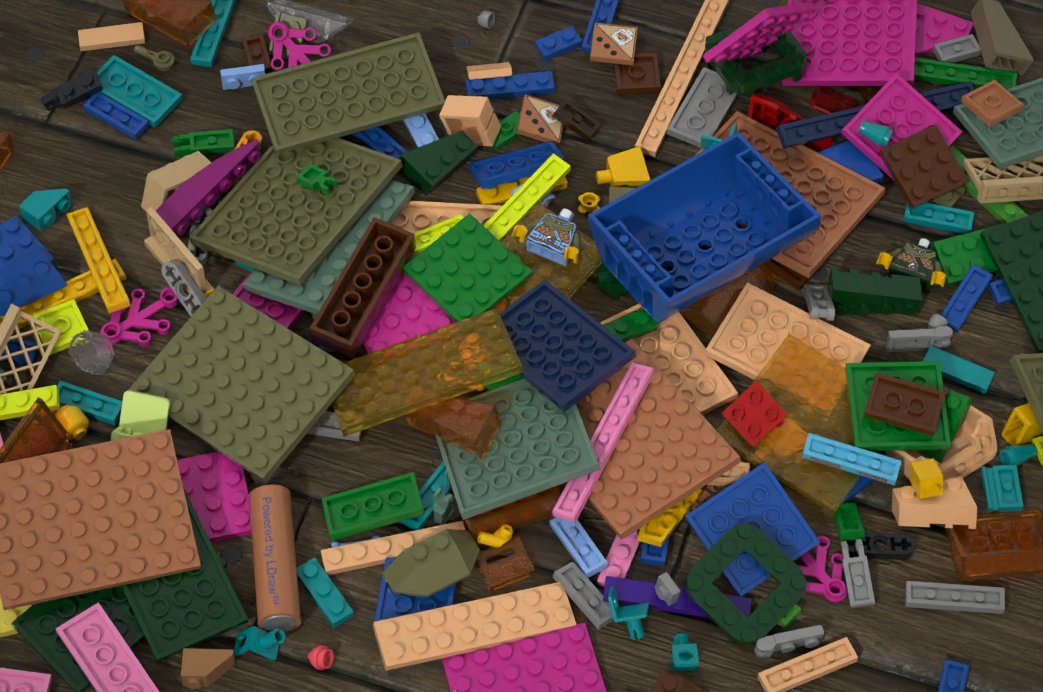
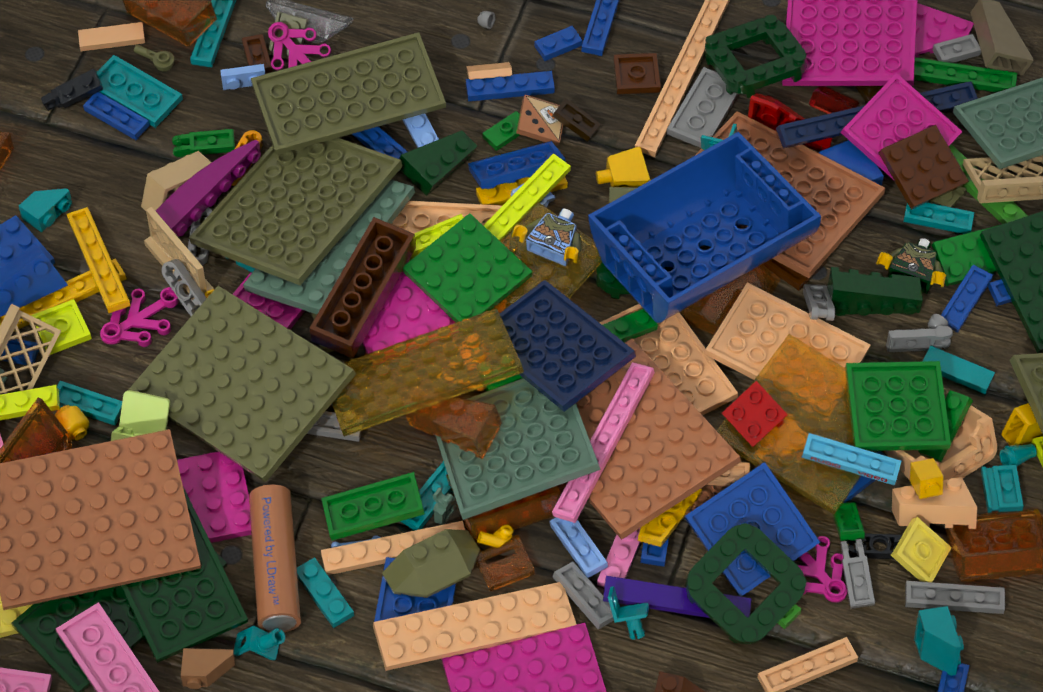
clear hair [68,330,115,375] -> none
green plate [296,163,338,195] -> none
coral plate [308,645,334,670] -> none
light nougat piece [439,95,501,146] -> none
yellow plate [578,192,600,214] -> none
tile [590,23,638,65] -> none
light grey plate [655,572,681,606] -> none
teal bracket [671,633,699,672] -> none
dark pink plate [703,2,815,63] -> none
light grey hinge [754,625,824,658] -> none
teal cone [858,120,893,147] -> none
reddish brown plate [863,372,945,436] -> none
nougat tile [961,80,1024,127] -> none
none -> light yellow plate [891,517,952,582]
none -> teal slope [914,606,964,676]

